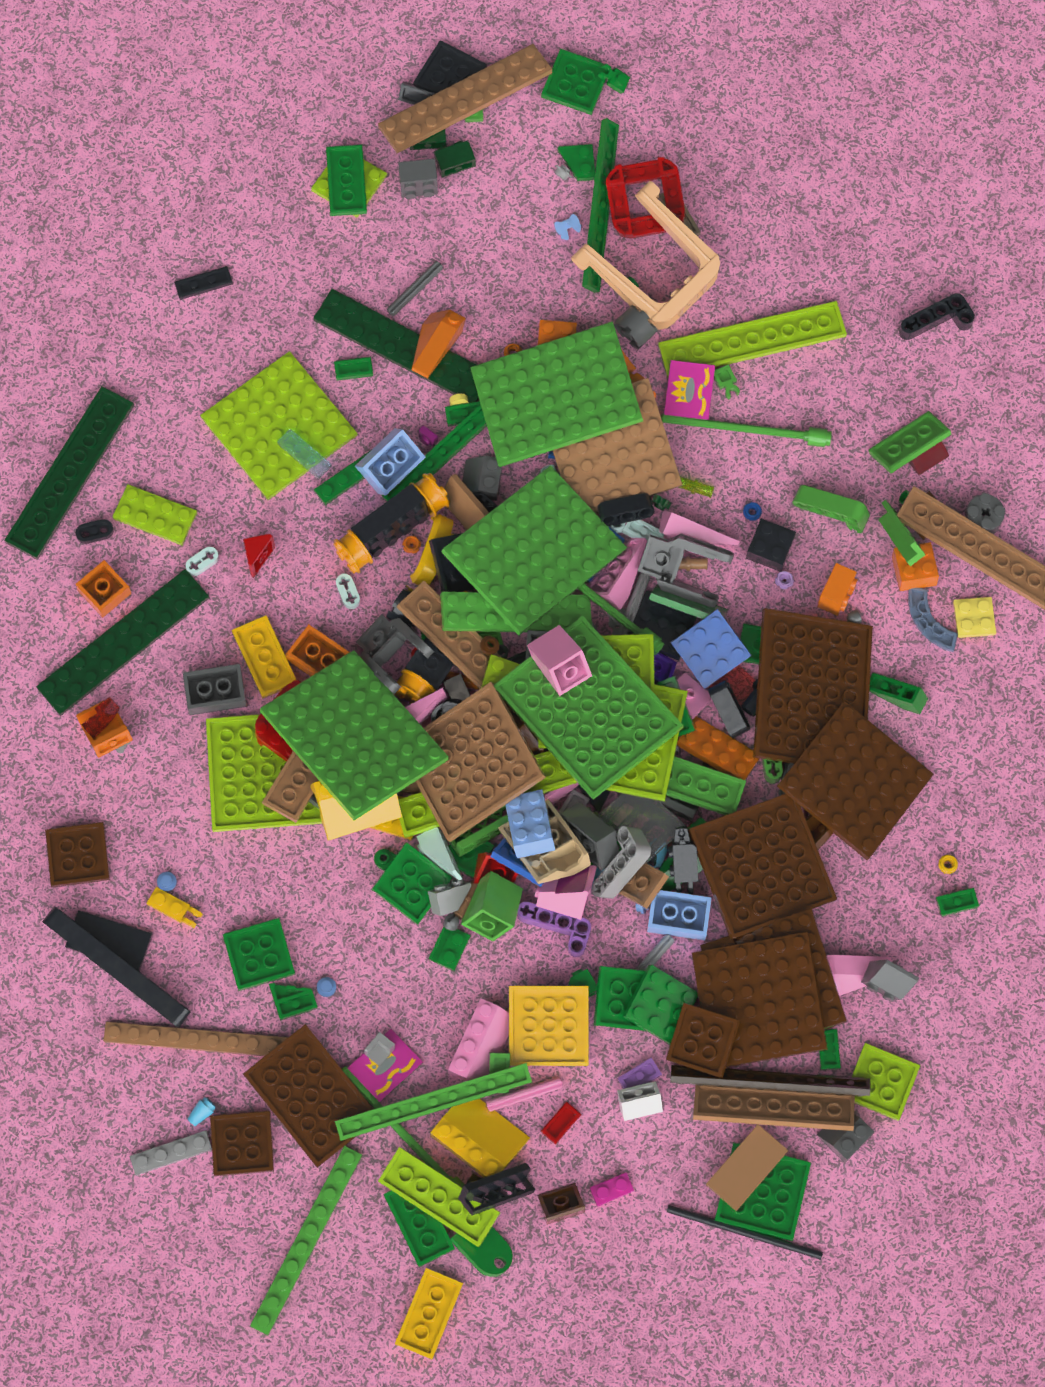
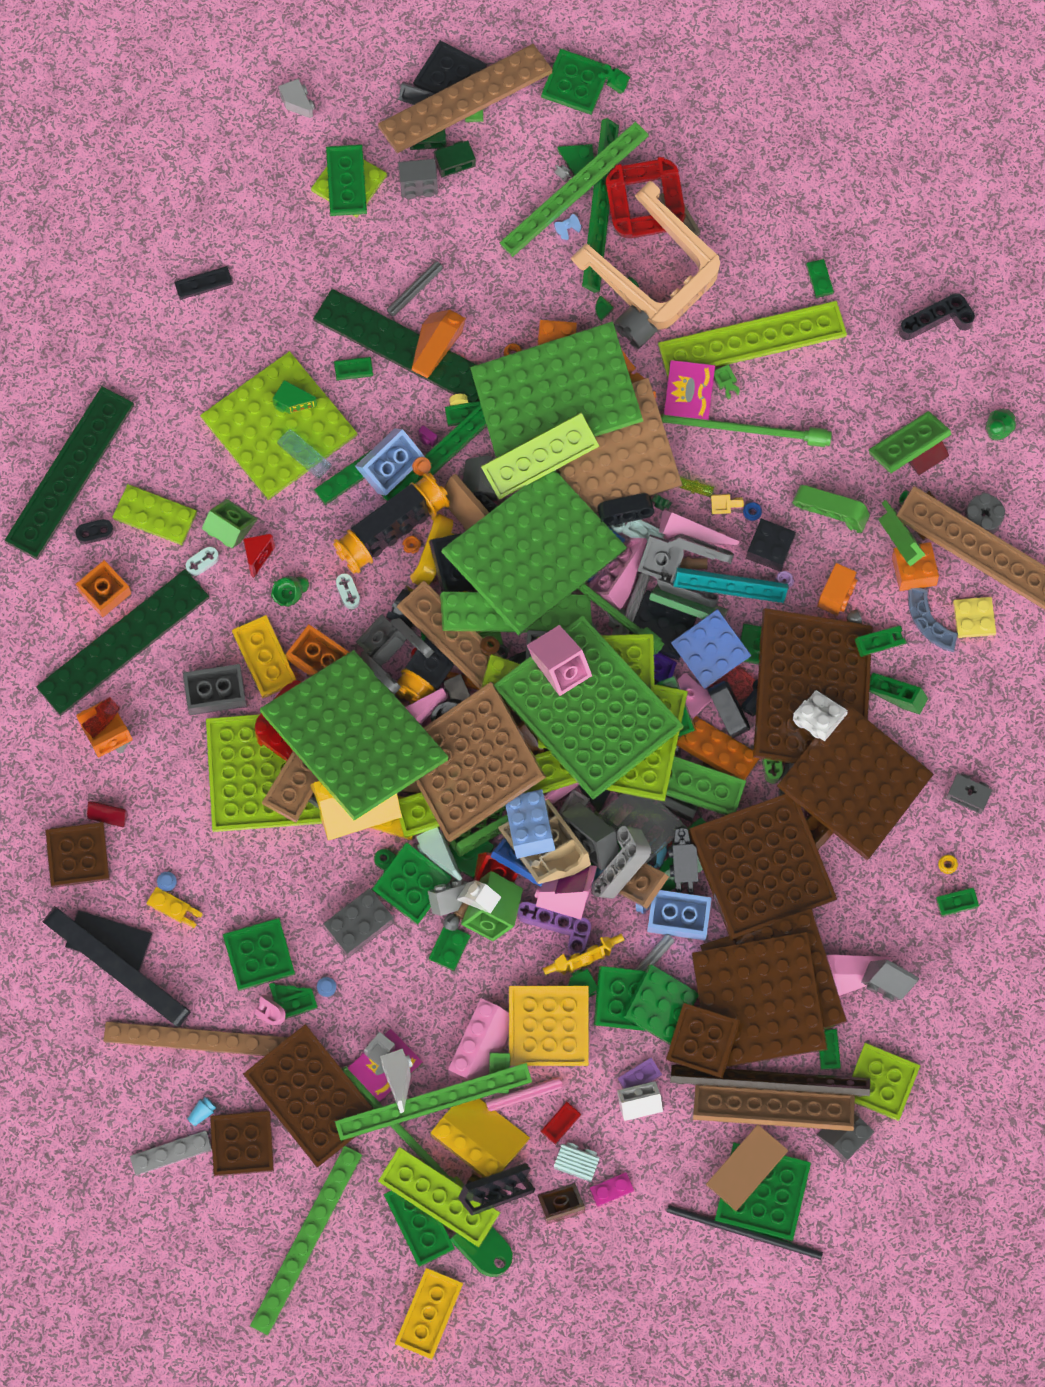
none -> dark red slope [87,801,128,827]
none -> bright green slope [202,499,258,548]
none -> bright pink plate [254,995,285,1025]
none -> green piece [271,576,309,607]
none -> green slope [273,380,317,414]
none -> light grey slope [278,79,315,118]
none -> dark grey brick [323,888,394,958]
none -> white slope [380,1049,412,1113]
none -> orange plate [412,457,431,476]
none -> white slope [457,880,501,913]
none -> lime plate [481,412,599,500]
none -> bright green plate [499,122,648,257]
none -> yellow plate [542,933,624,976]
none -> light aqua brick [554,1142,600,1182]
none -> green tile [595,296,614,321]
none -> teal plate [673,567,789,603]
none -> yellow plate [711,493,744,514]
none -> white plate [793,690,848,741]
none -> green plate [806,259,834,298]
none -> green plate [855,625,907,657]
none -> dark grey brick [946,774,993,814]
none -> green piece [986,408,1016,441]

